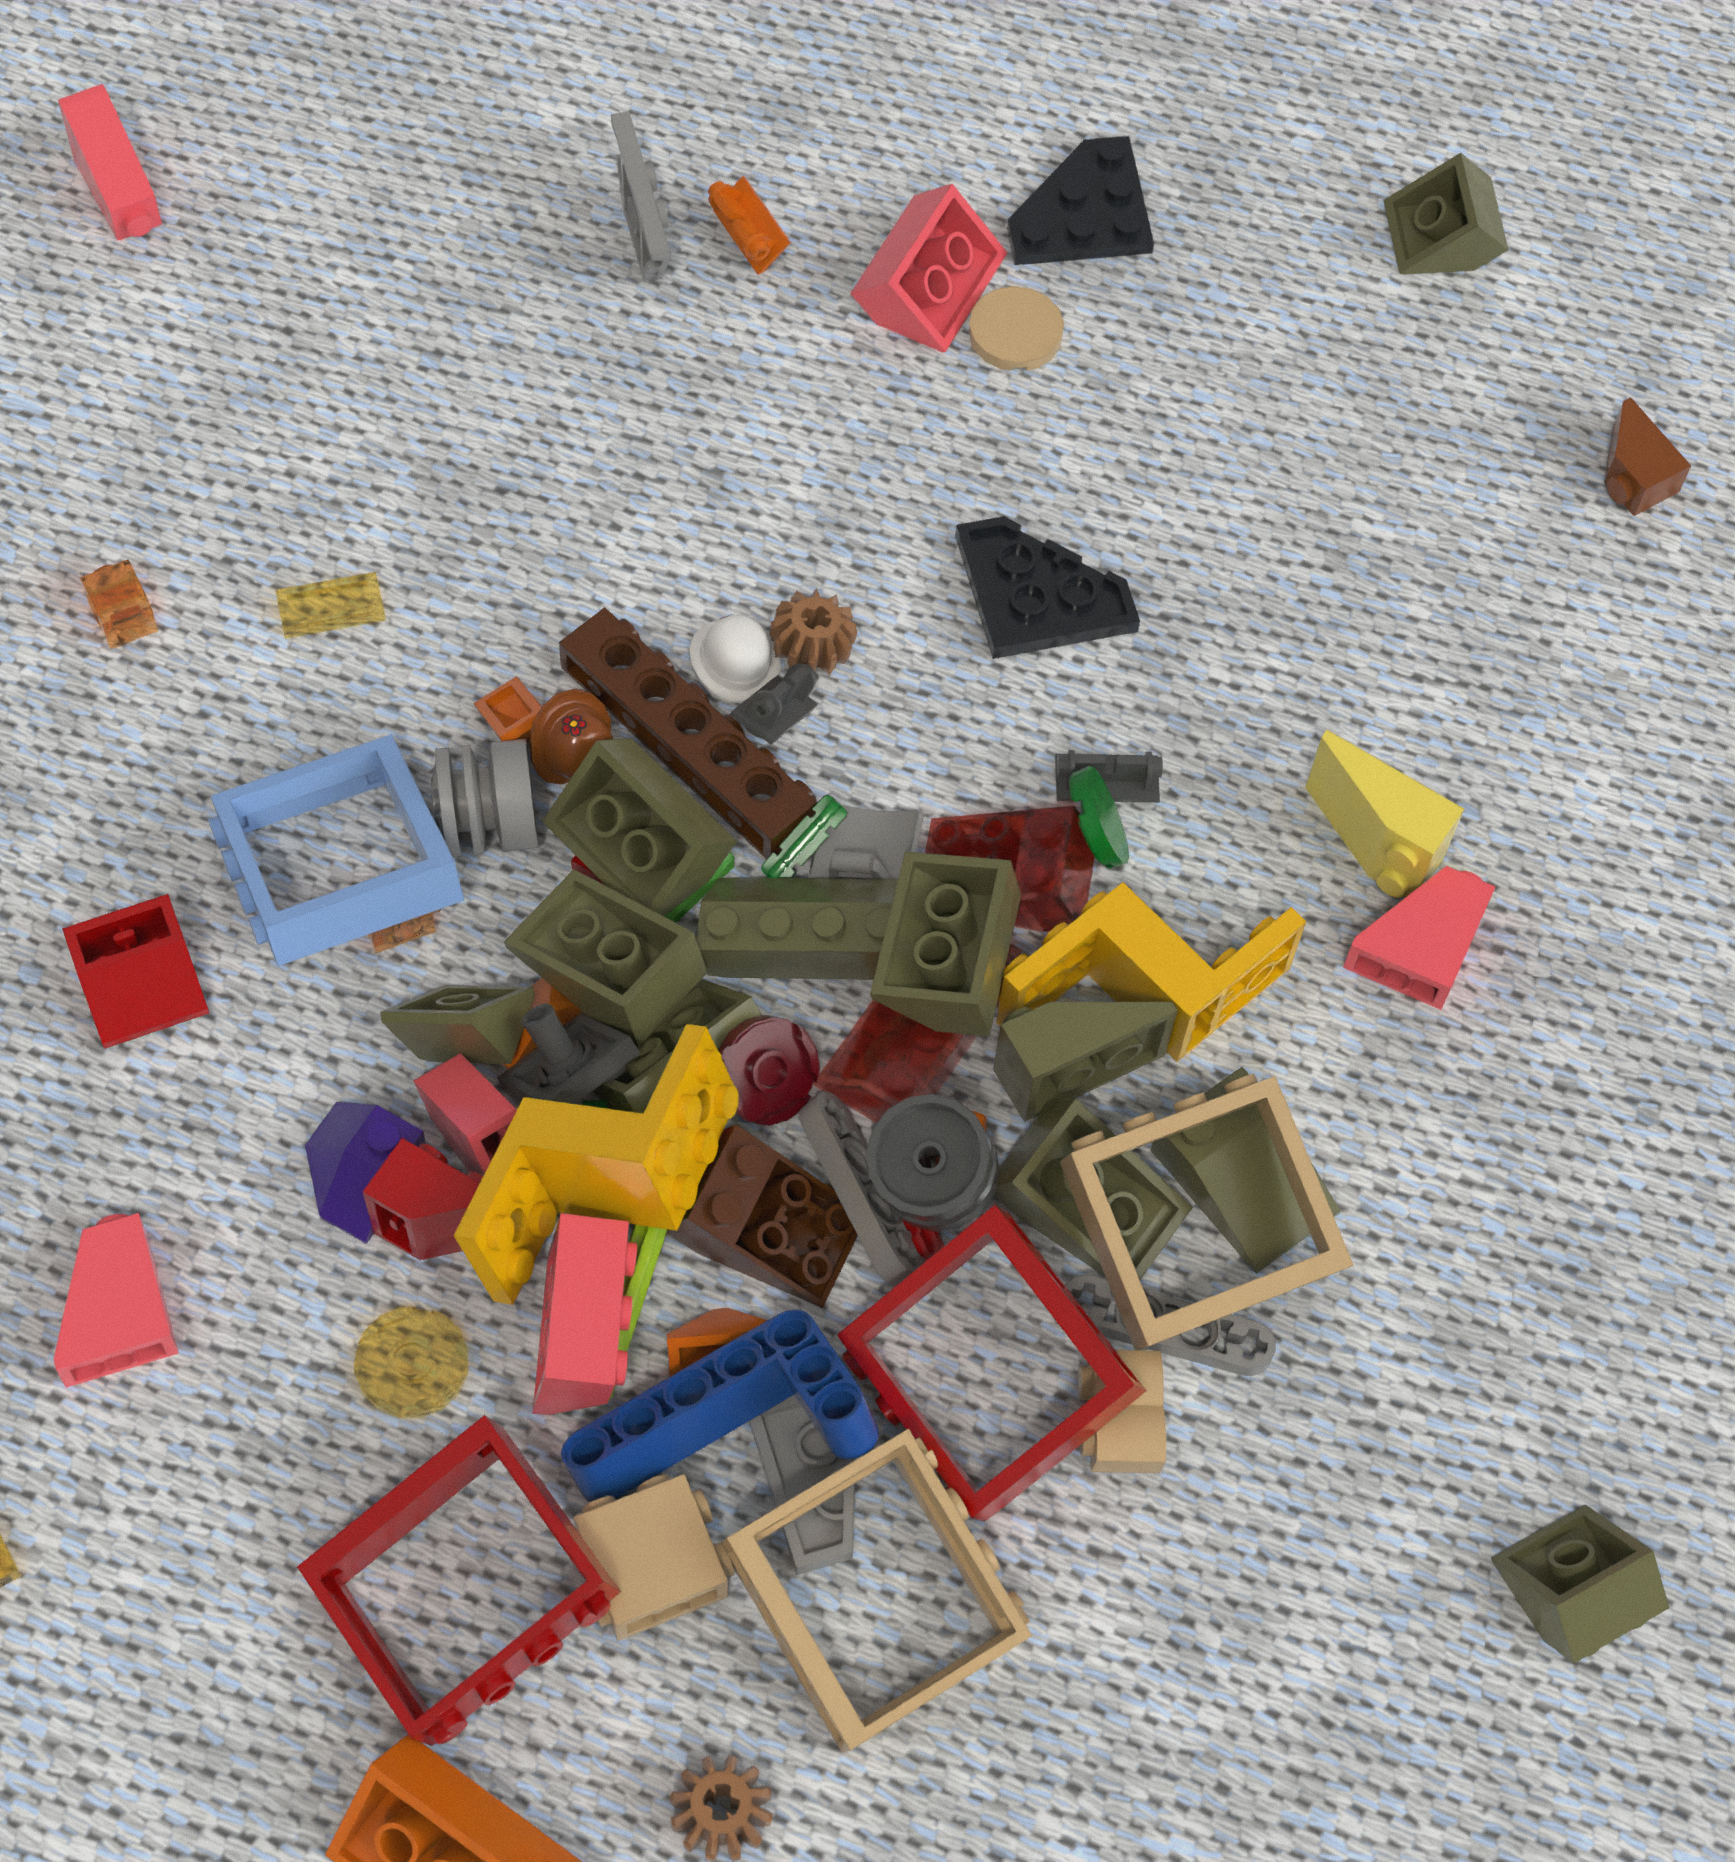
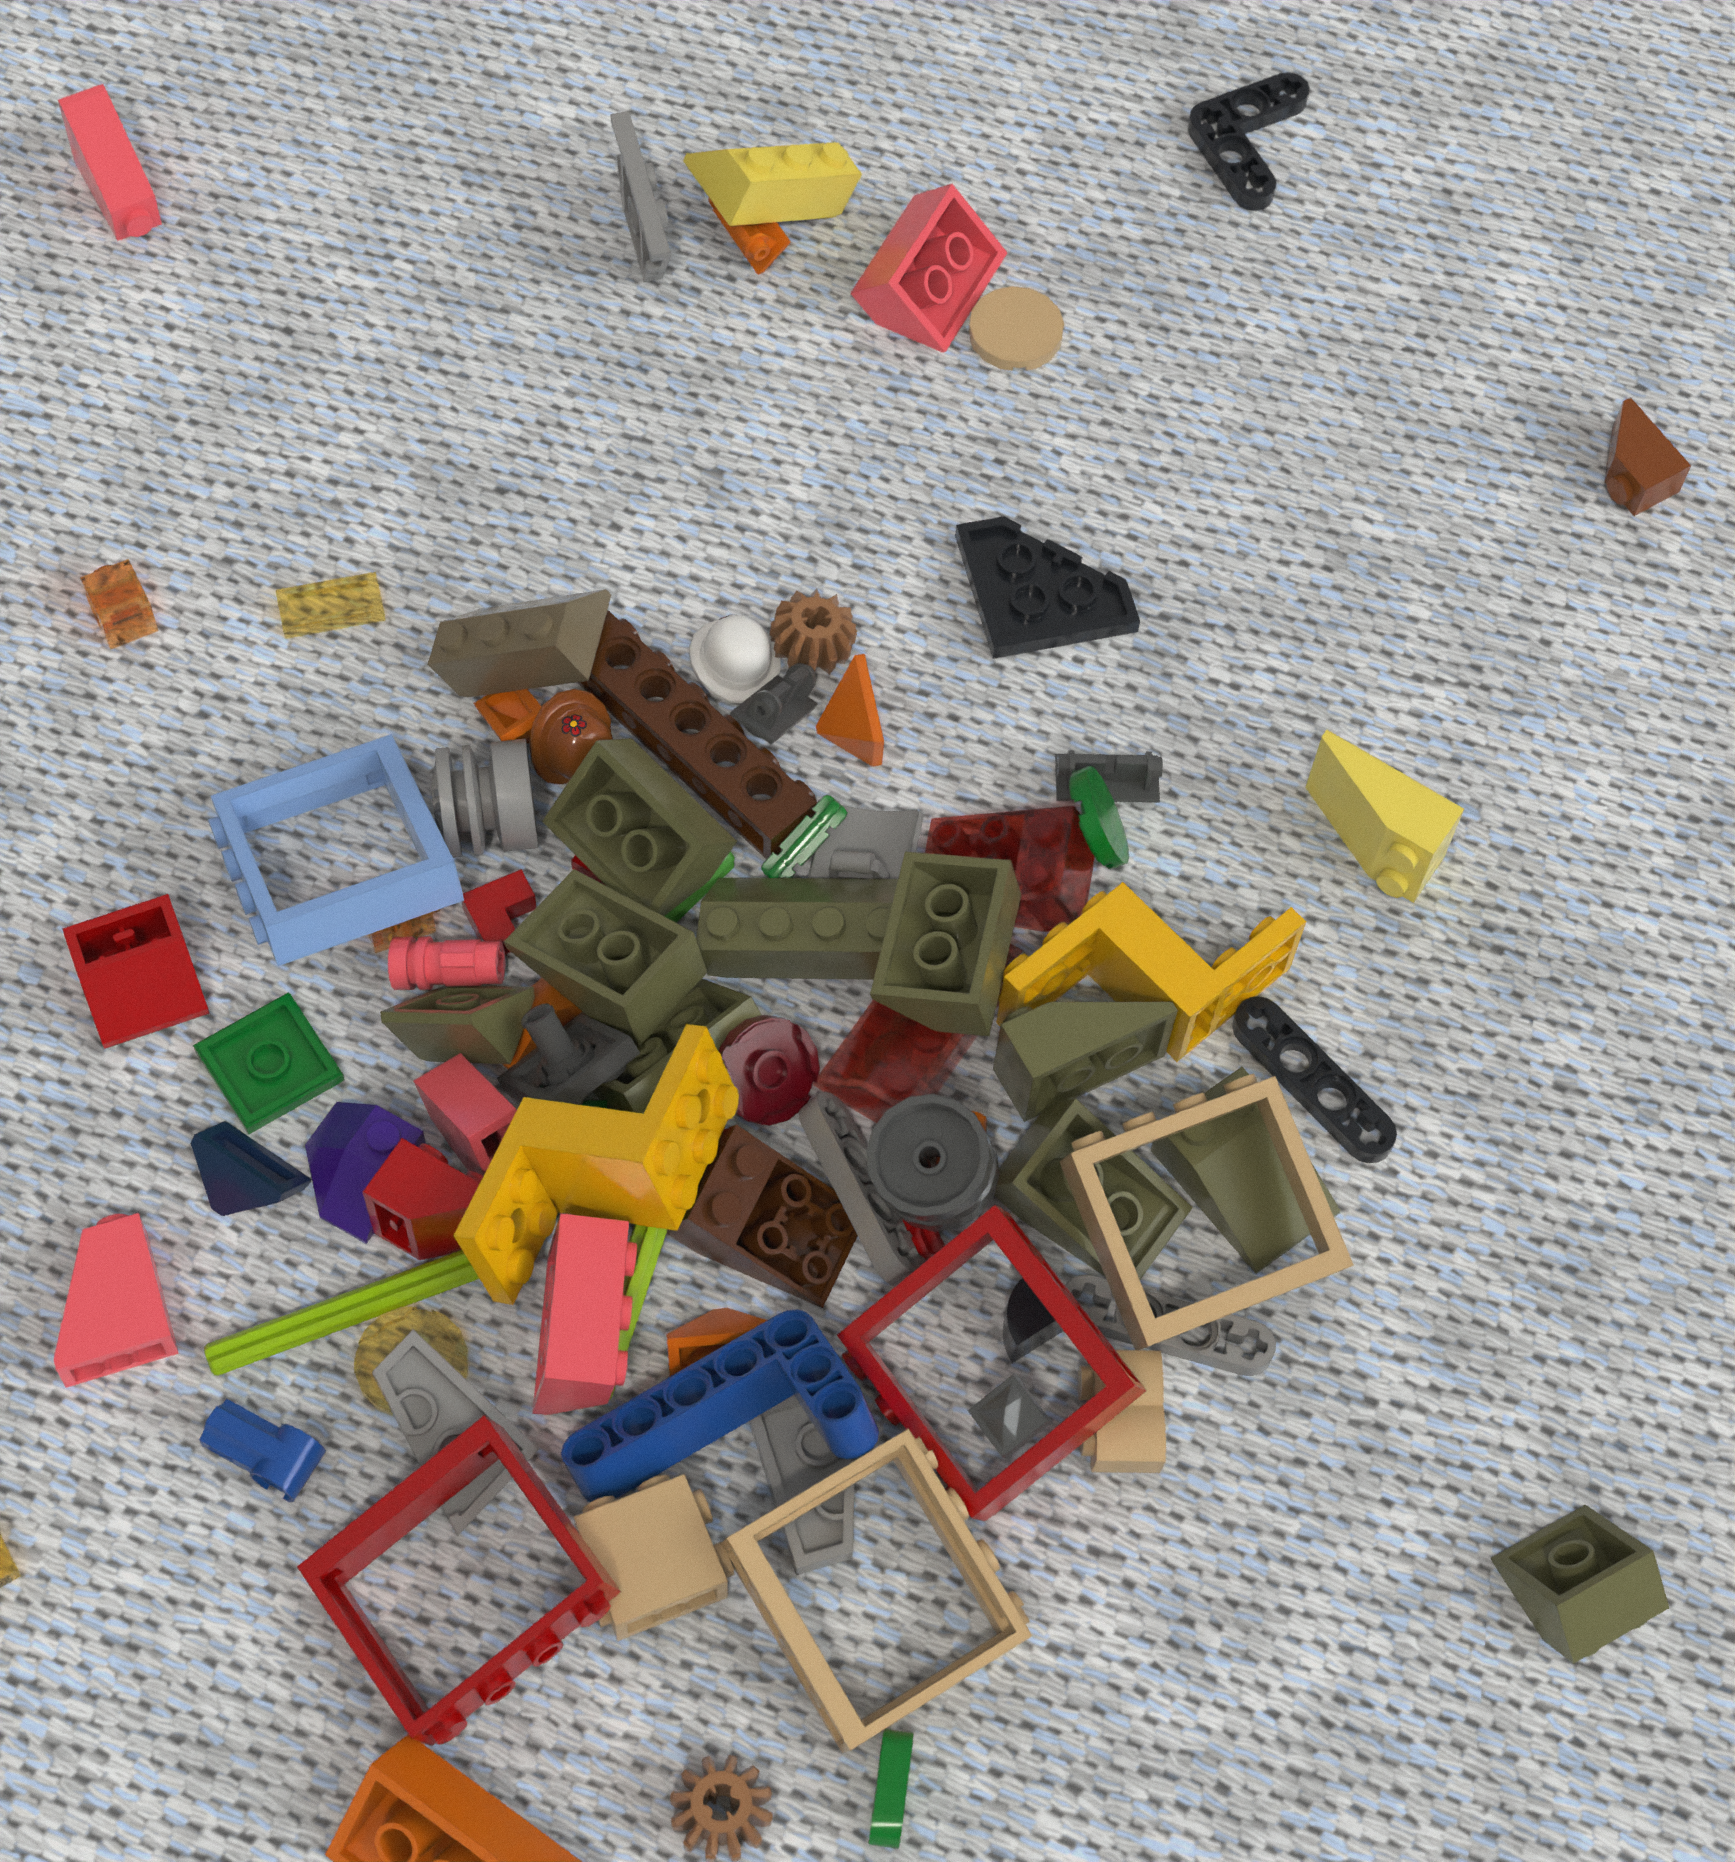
black plate [1007,136,1154,265] -> none
coral slope [1343,866,1495,1010] -> none
olive slope [1383,153,1509,275] -> none
none -> dark blue slope [191,1121,312,1216]
none -> green tile [193,992,345,1135]
none -> blue piece [199,1399,326,1502]
none -> lime axle [204,1250,480,1376]
none -> light grey wing [372,1329,539,1537]
none -> coral axle [388,936,506,990]
none -> dark tan slope [427,589,611,697]
none -> red piece [461,869,537,955]
none -> light yellow slope [683,142,862,226]
none -> orange slope [816,654,884,767]
none -> green beam [868,1729,914,1849]
none -> dark grey tile [968,1374,1052,1459]
none -> black brick [1003,1278,1063,1363]
none -> black beam [1187,72,1310,211]
none -> black beam [1232,996,1397,1163]

